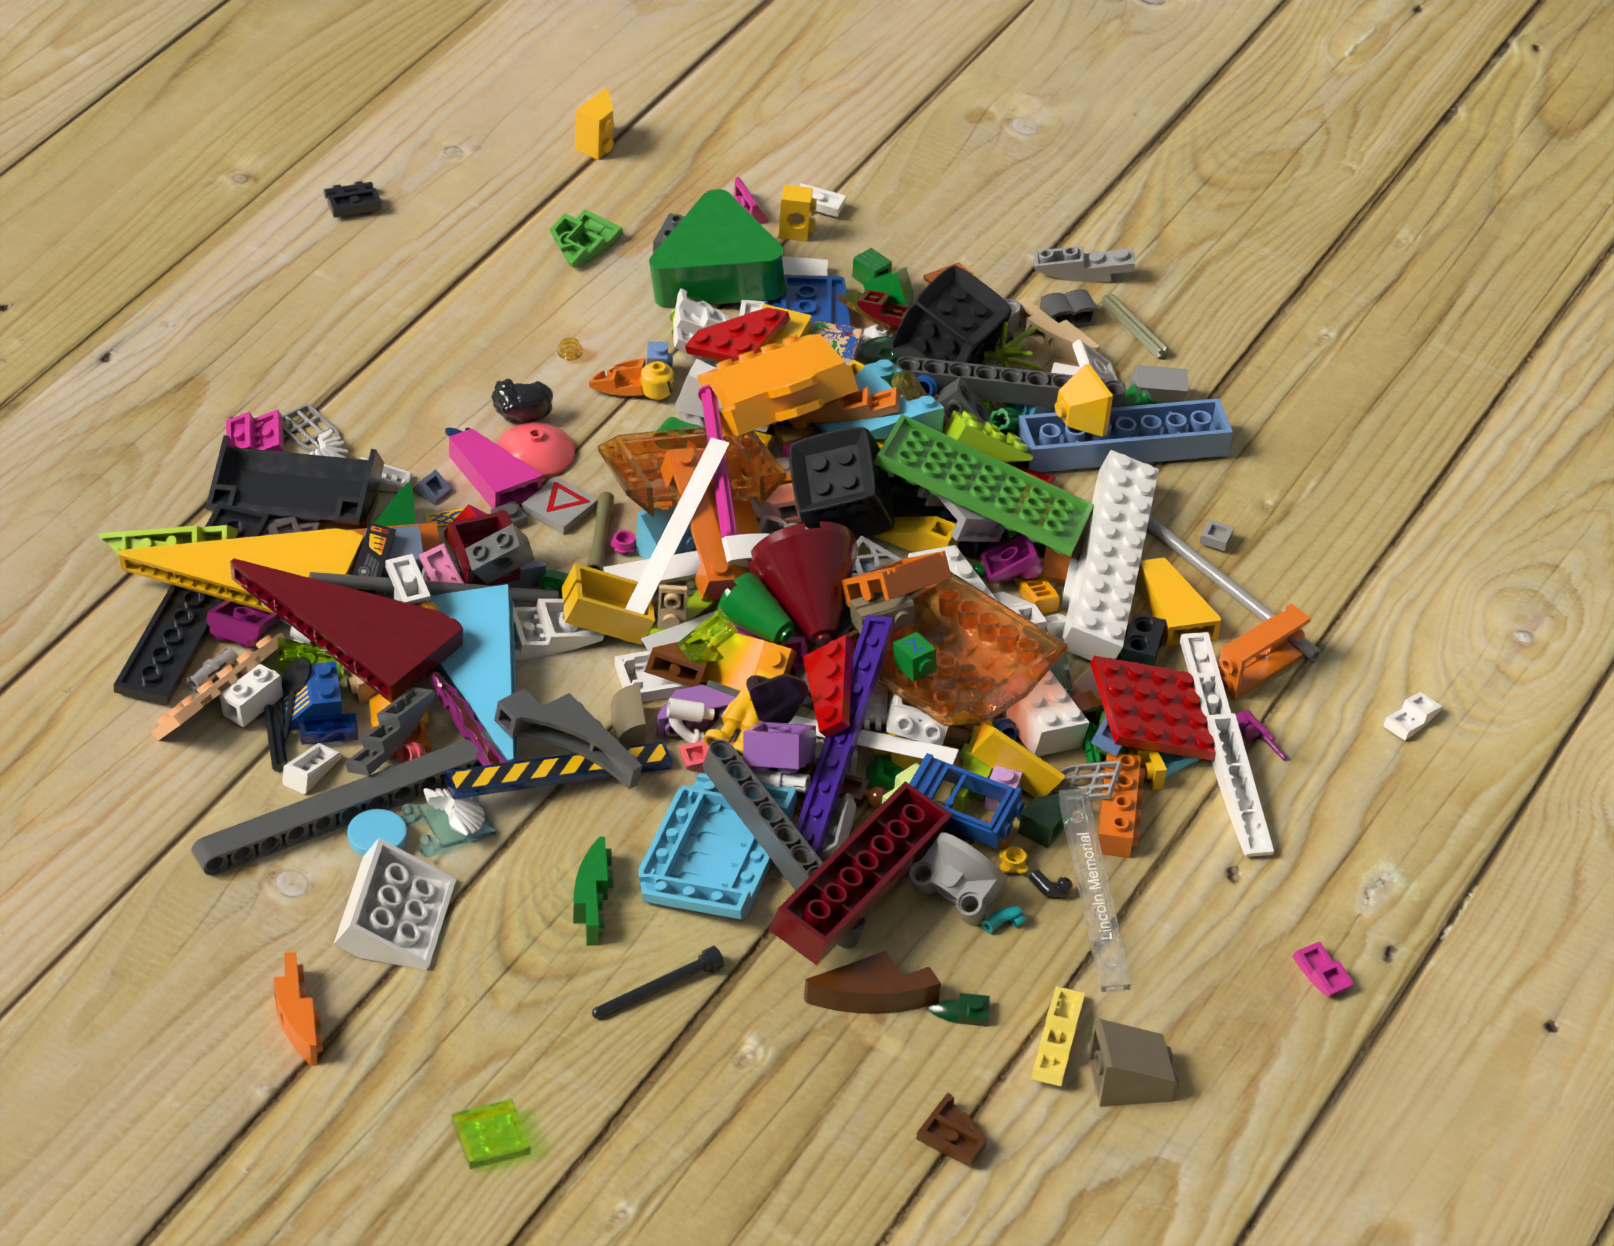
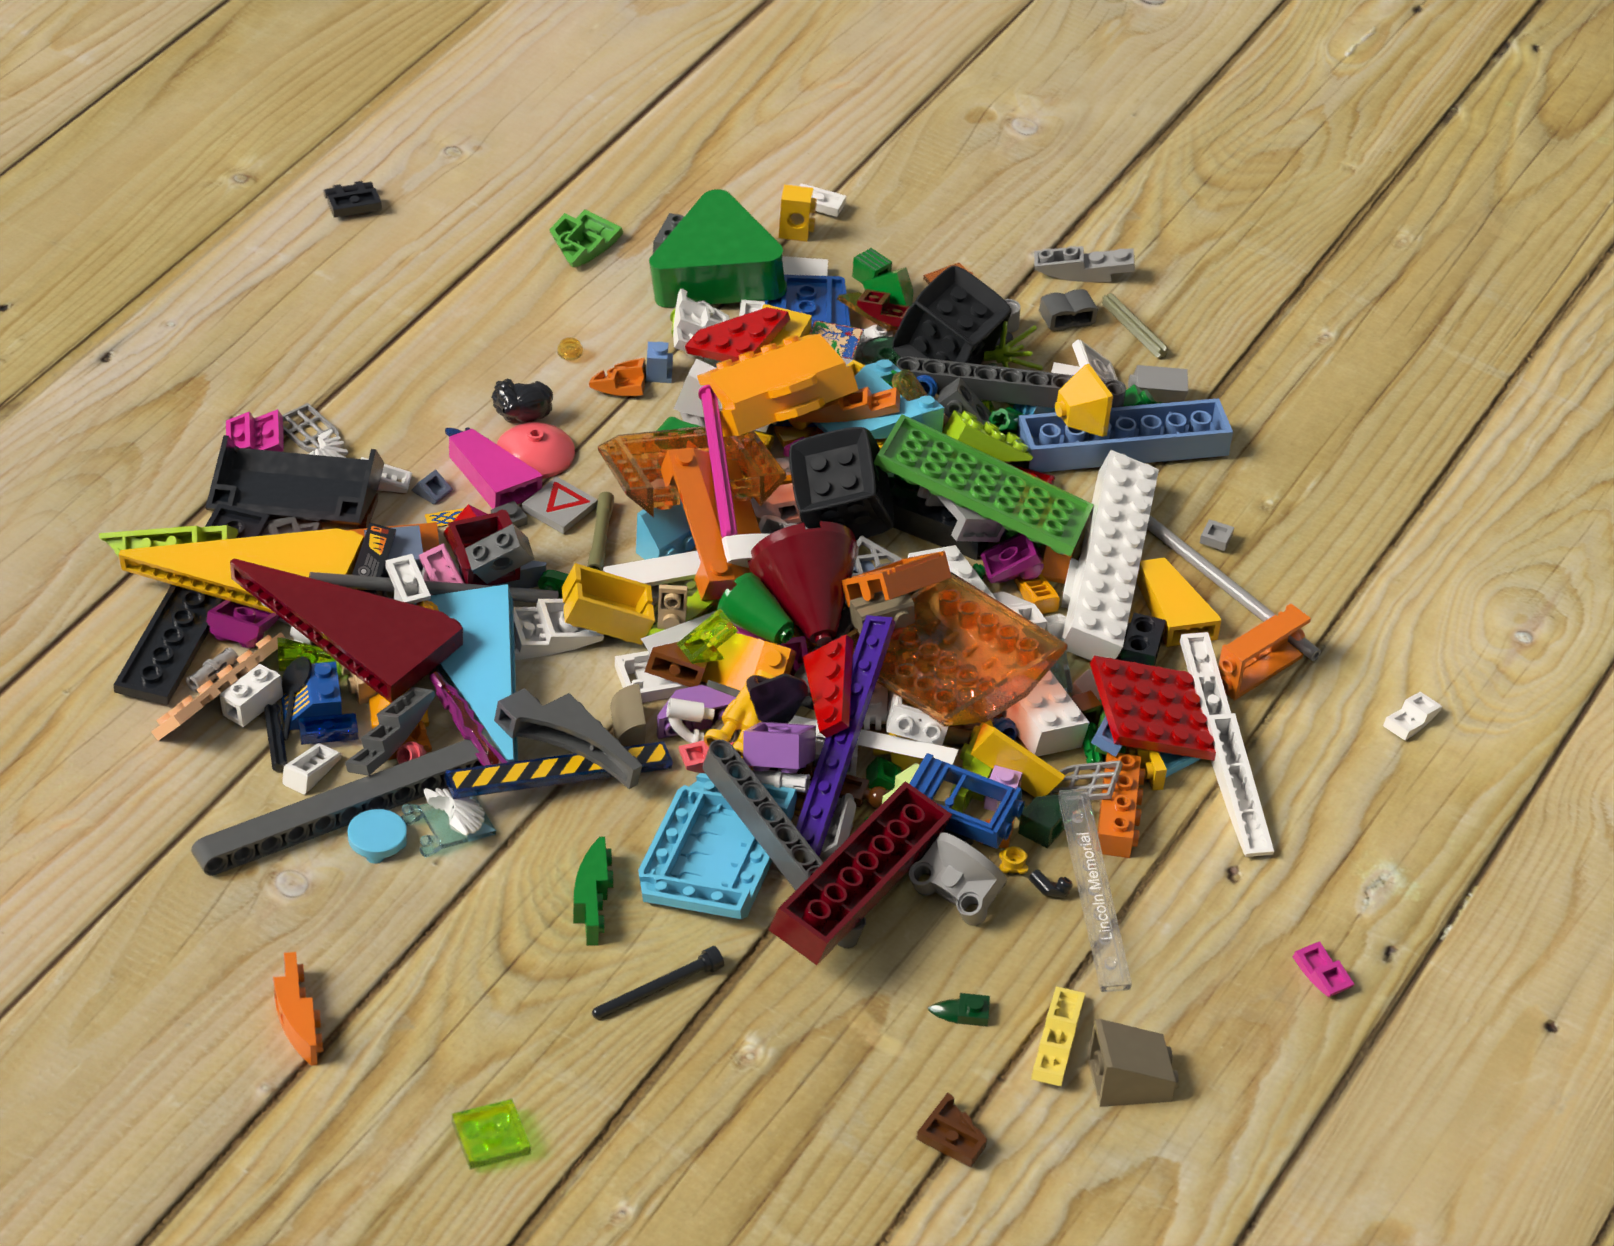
white slope [334,838,456,970] -> none
green slope [372,482,416,527] -> none
yellow slope [575,88,614,160] -> none
dark pink plate [611,530,636,555] -> none
white sticker [625,438,729,614] -> none
yellow head [641,361,674,401] -> none
dark pink slope [734,177,768,223] -> none
reddish brown slope [804,951,941,1014] -> none
yellow slope [874,516,959,552] -> none
green brick [893,632,937,682] -> none
teal arm [982,906,1027,933] -> none
tan slope [1018,298,1100,364] -> none
magenta plant [1236,710,1287,760] -> none

